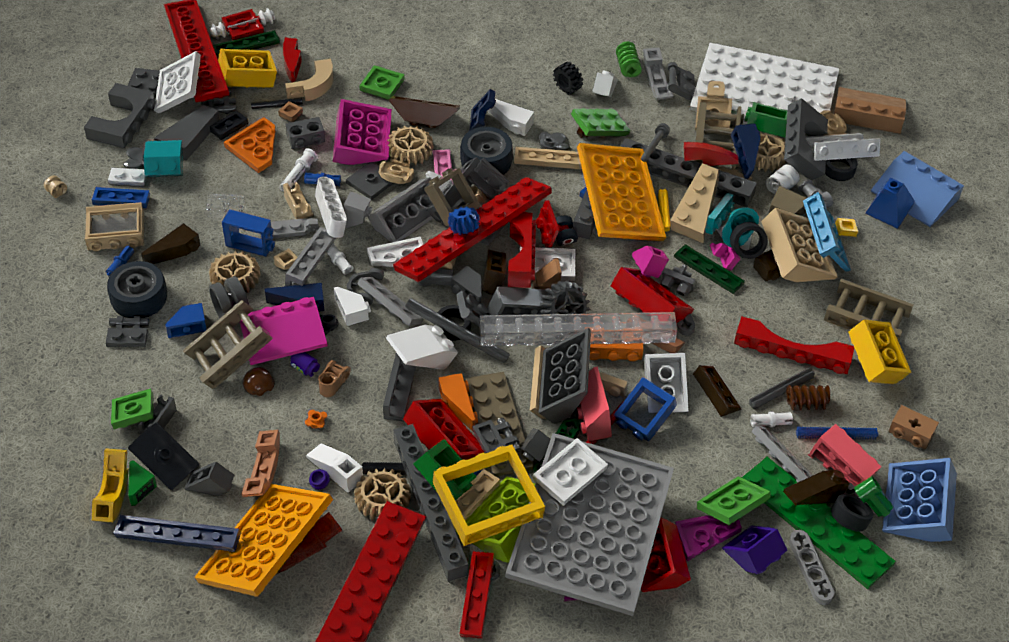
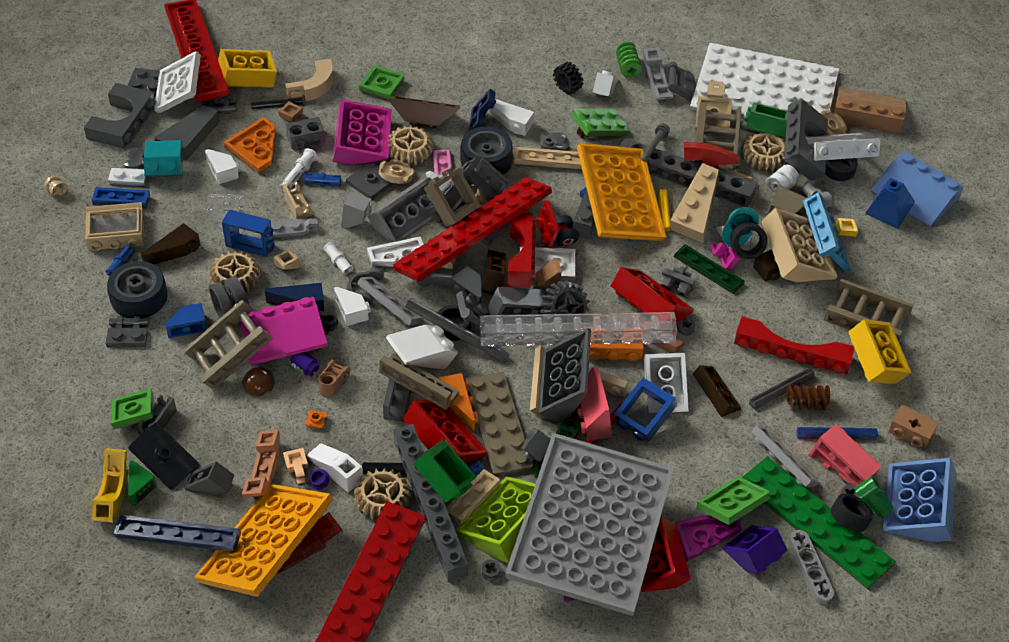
red plate [210,8,275,40] -> none
black plate [210,110,248,140] -> none
dark green tile [213,30,280,59] -> none
red slope [283,37,302,83] -> none
light grey fence [285,227,336,286] -> none
white beam [315,177,347,238] -> none
yellow window [433,444,545,546] -> none
blue gear [448,206,480,235] -> none
red plate [459,551,495,639] -> none
dark grey plate [473,417,521,453] -> none
white plate [532,438,608,506] -> none
dark pink slope [632,245,669,278] -> none
teal plate [705,193,735,235] -> none
dark blue slope [731,124,761,180] -> none
white pin [750,411,793,428] -> none
dark brown slope [783,470,850,506] -> none
none -> white slope [205,149,240,184]
none -> light nougat plate [283,448,308,485]
none -> dark tan fence [379,354,459,410]

